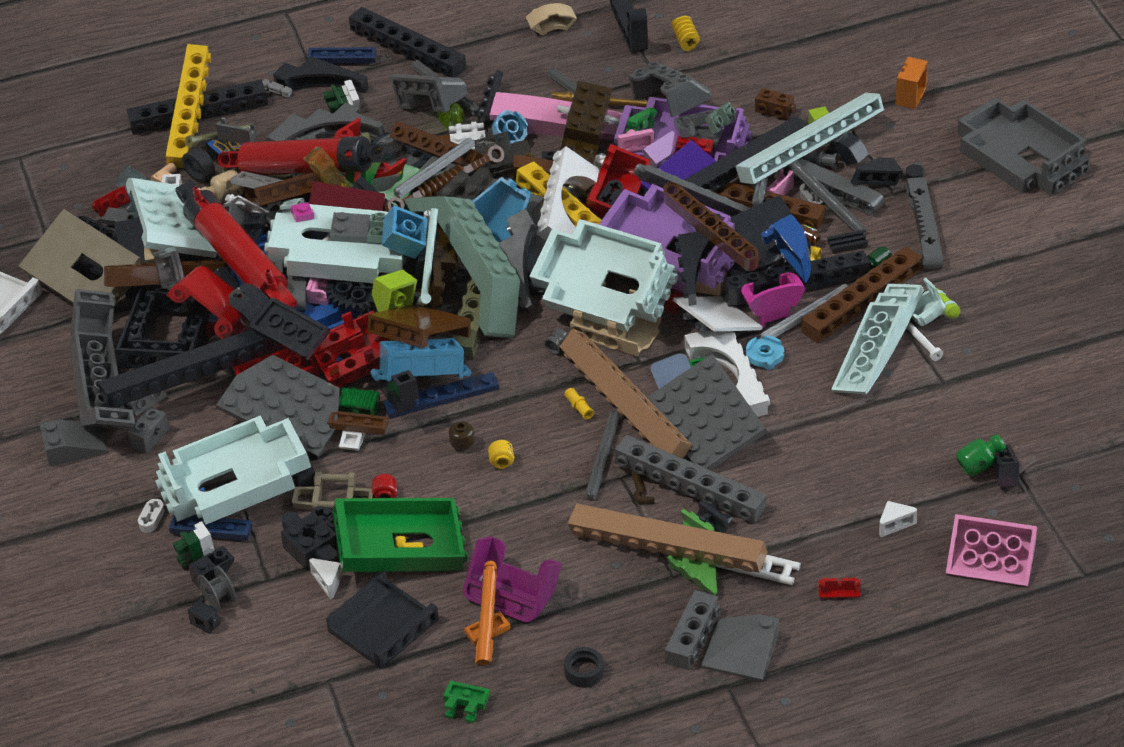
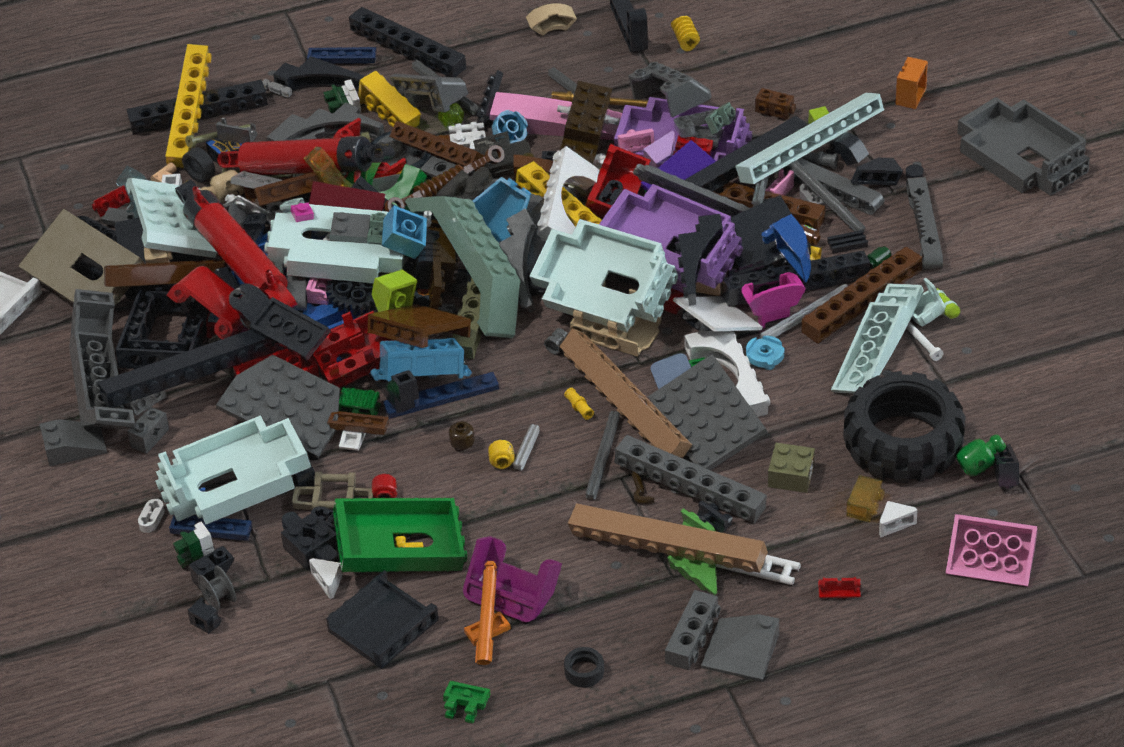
dark grey hinge [153,247,184,290] -> none
axle [394,138,475,198] -> none
light aqua bar [416,208,438,306] -> none
green plate [625,108,657,134] -> none
reddish brown beam [663,182,759,271] -> none
none -> yellow wedge [358,71,421,127]
none -> light grey axle [513,424,540,471]
none -> olive brick [768,443,815,493]
none -> black tyre [843,371,965,483]
none -> clear yellow brick [846,475,885,522]

